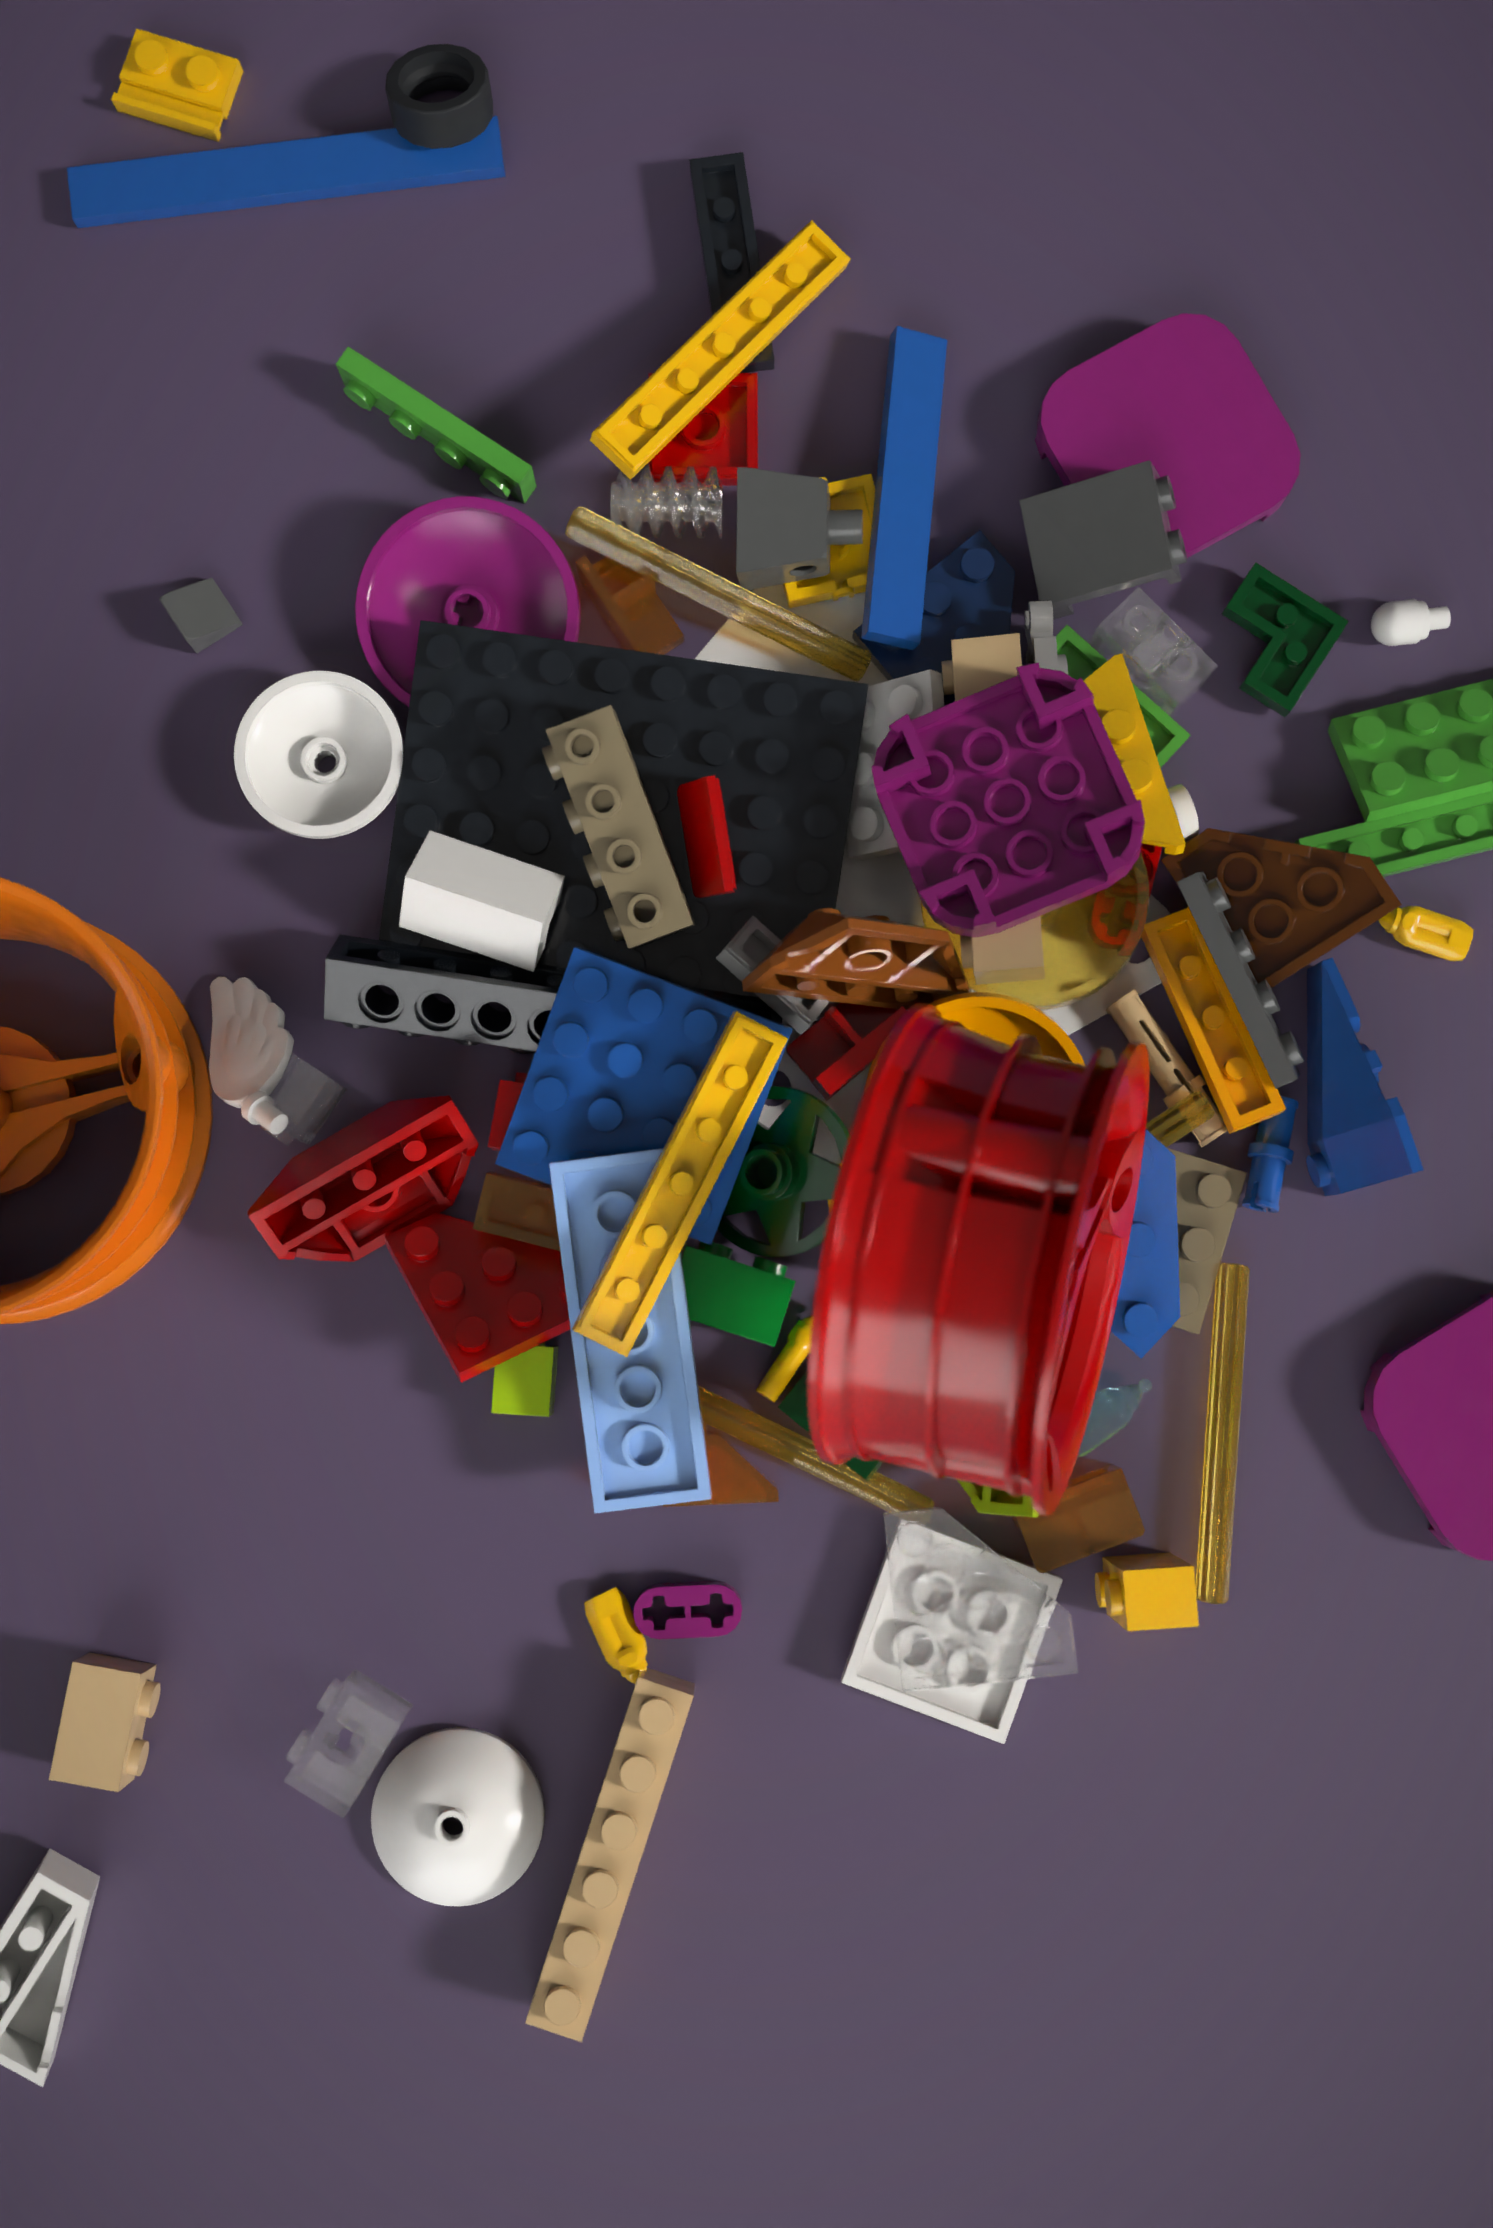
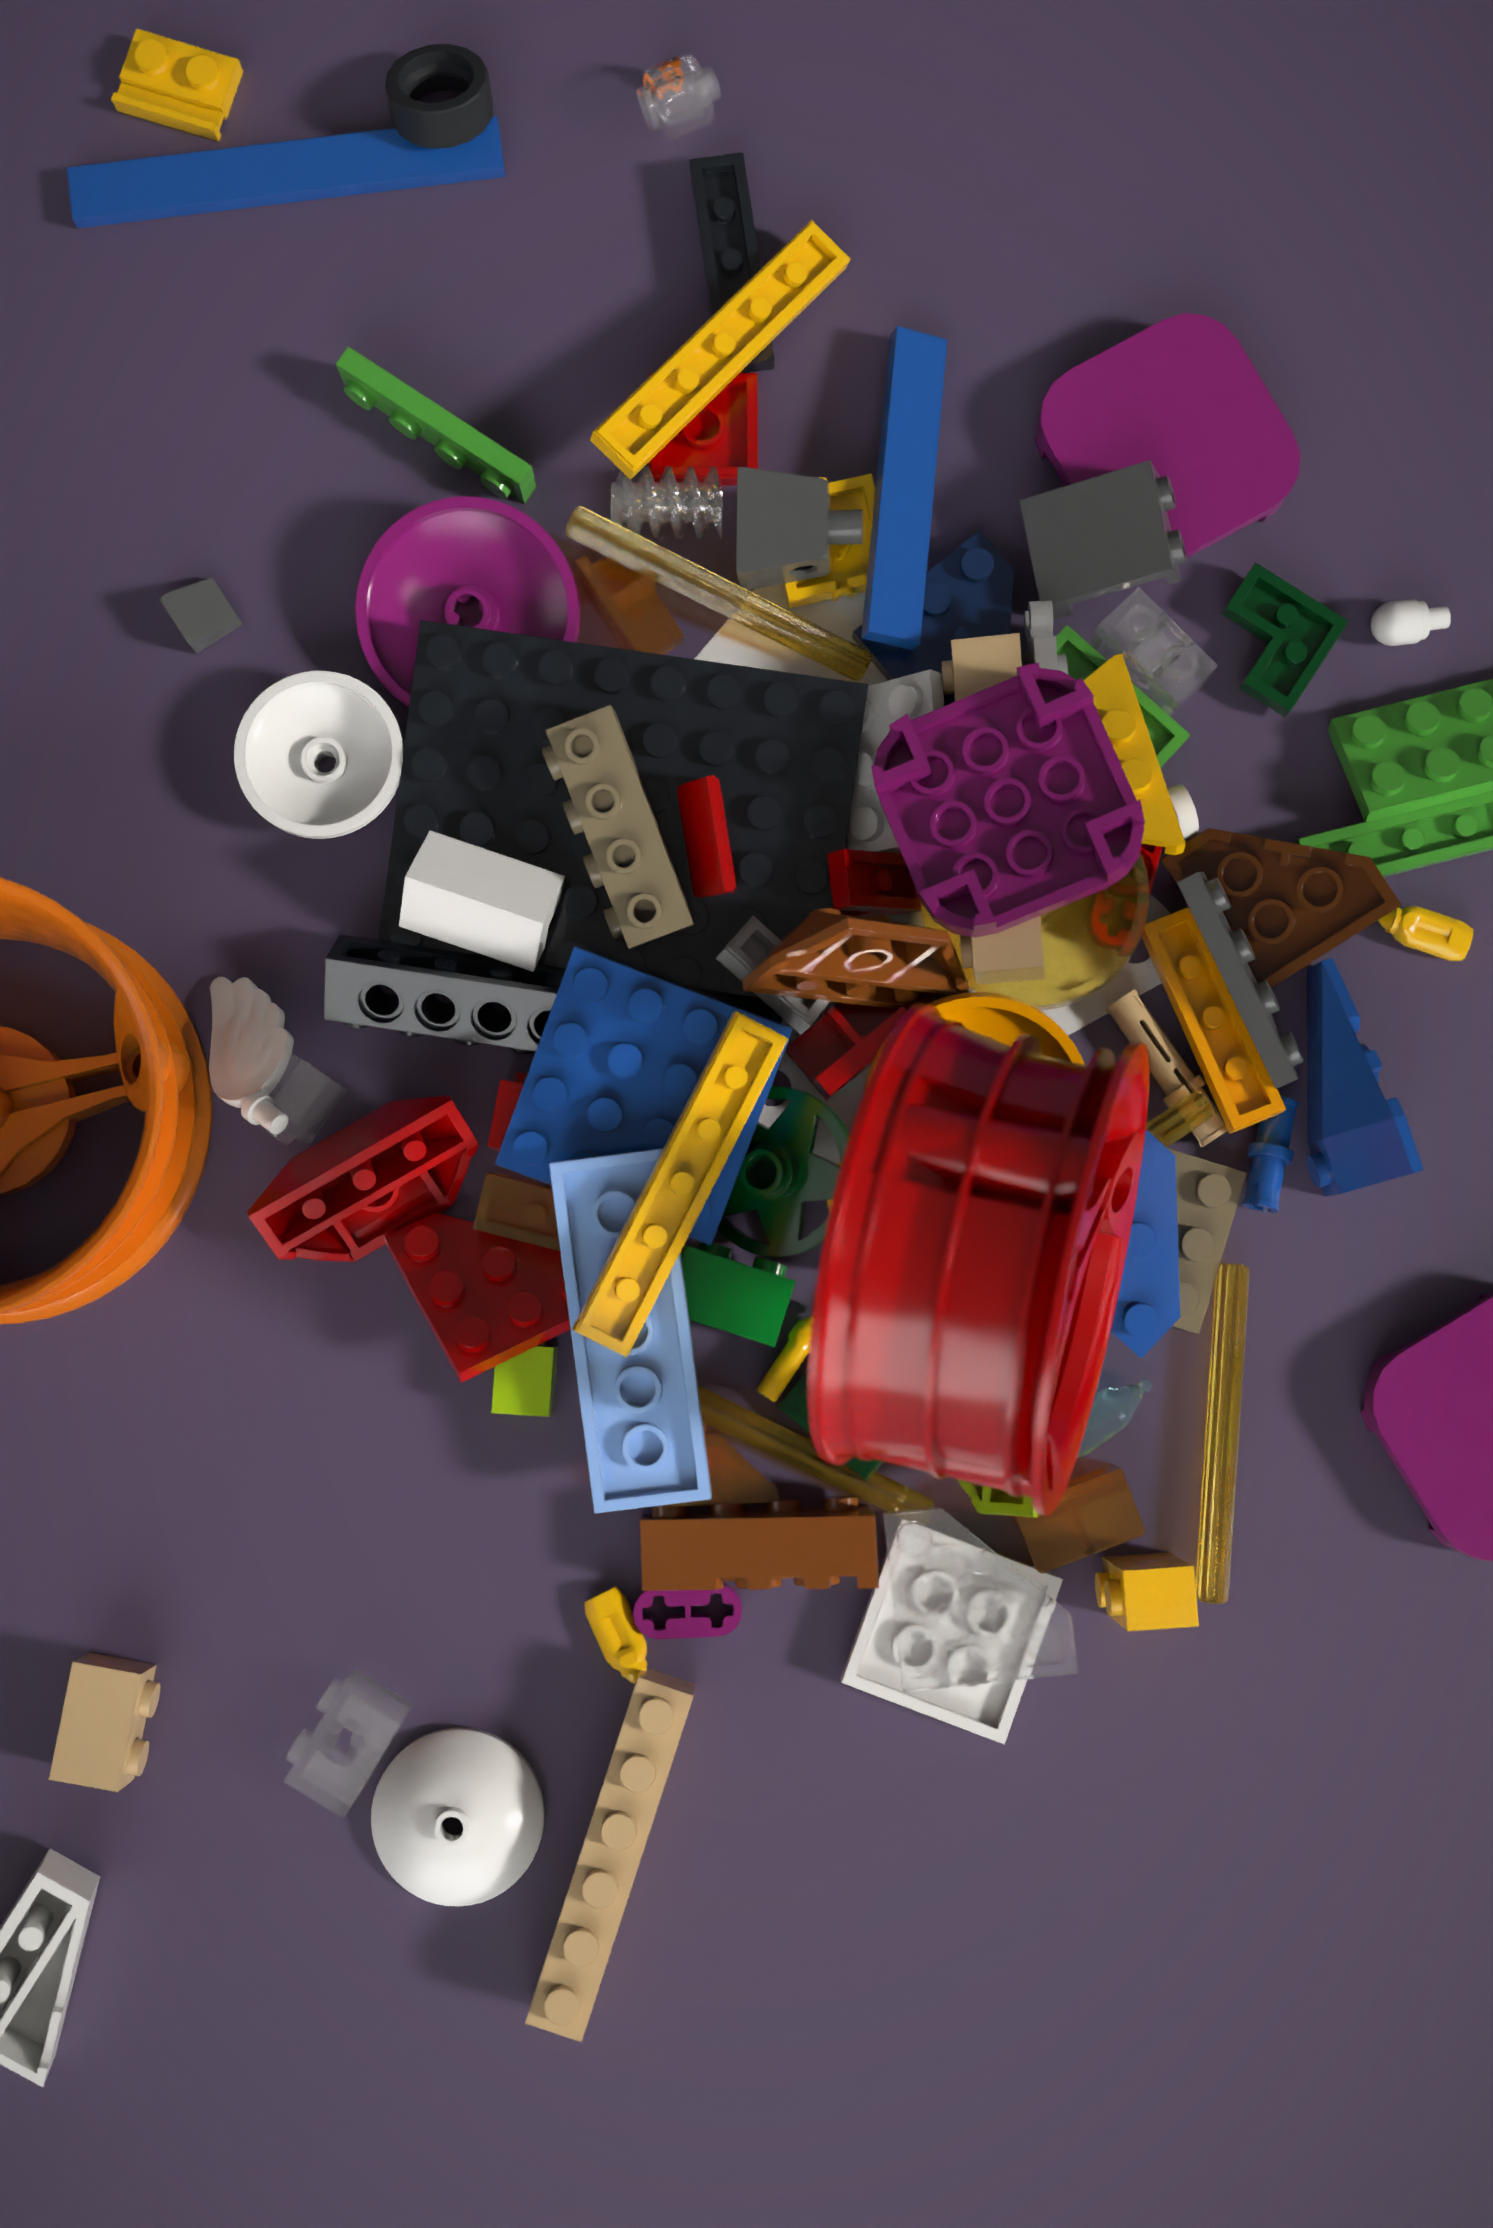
none -> clear head [636,53,721,140]
none -> dark orange wedge [640,1495,879,1591]
none -> red slope [827,849,925,917]

